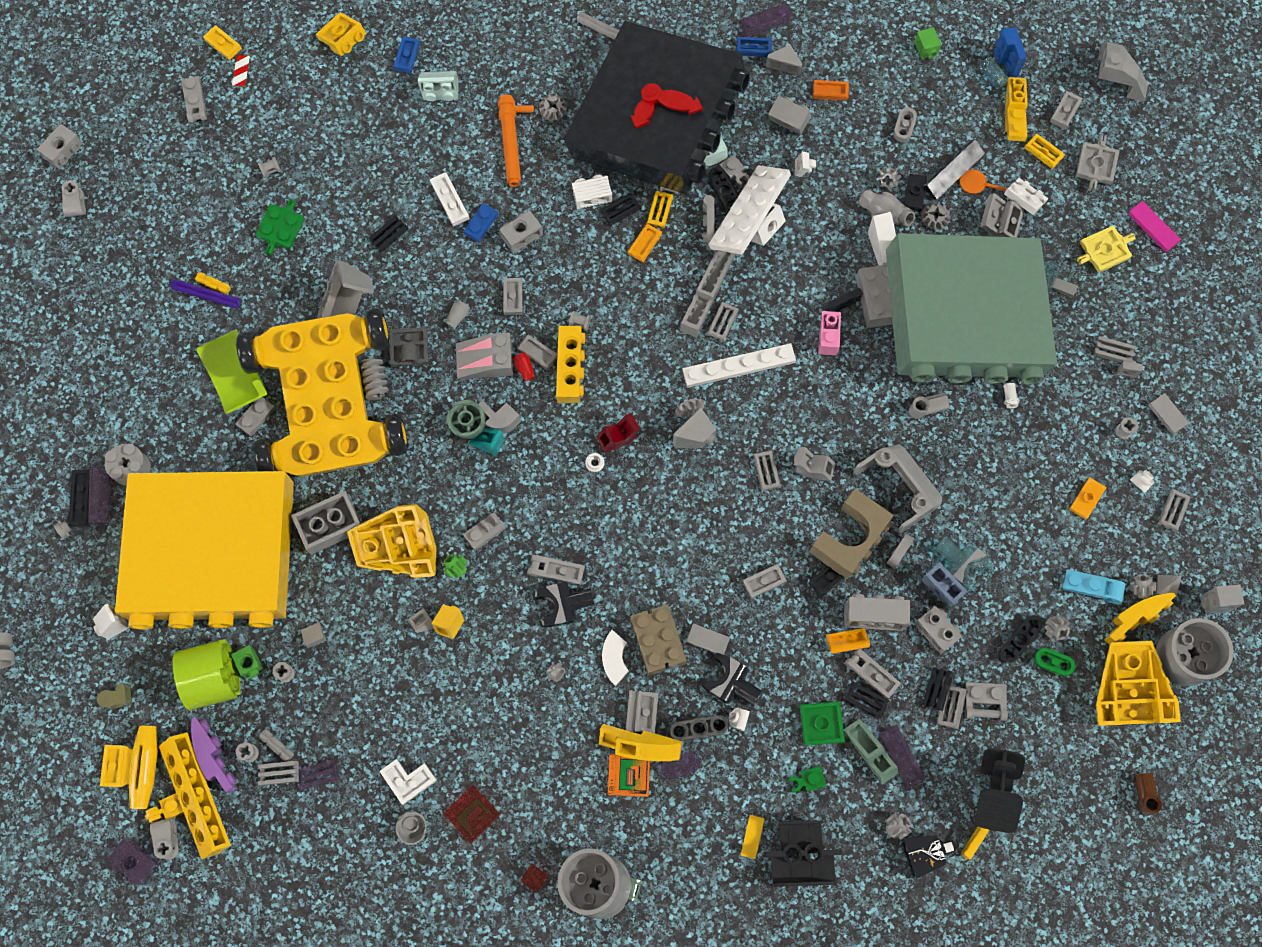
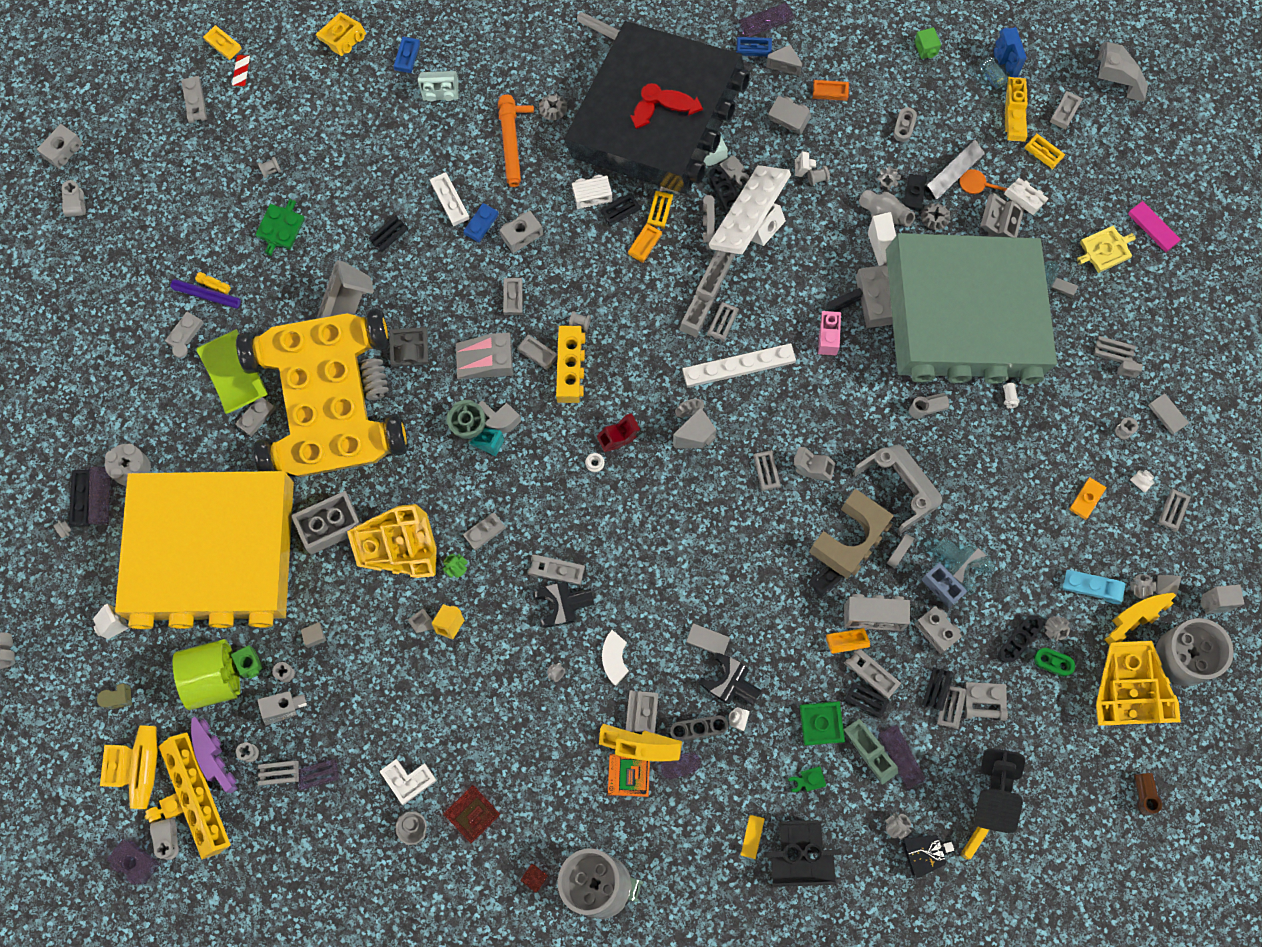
light grey axle [259,730,294,762] -> none
light grey cone [445,300,470,328] -> none
red cone [512,352,535,382] -> none
dark tan piece [630,604,687,676] -> none
light grey plate [742,564,787,599] -> none
light grey plate [1075,135,1120,192] -> none
none -> light grey hinge [165,312,204,358]
none -> light grey torso [257,691,307,726]
none -> light grey bush [807,165,830,186]

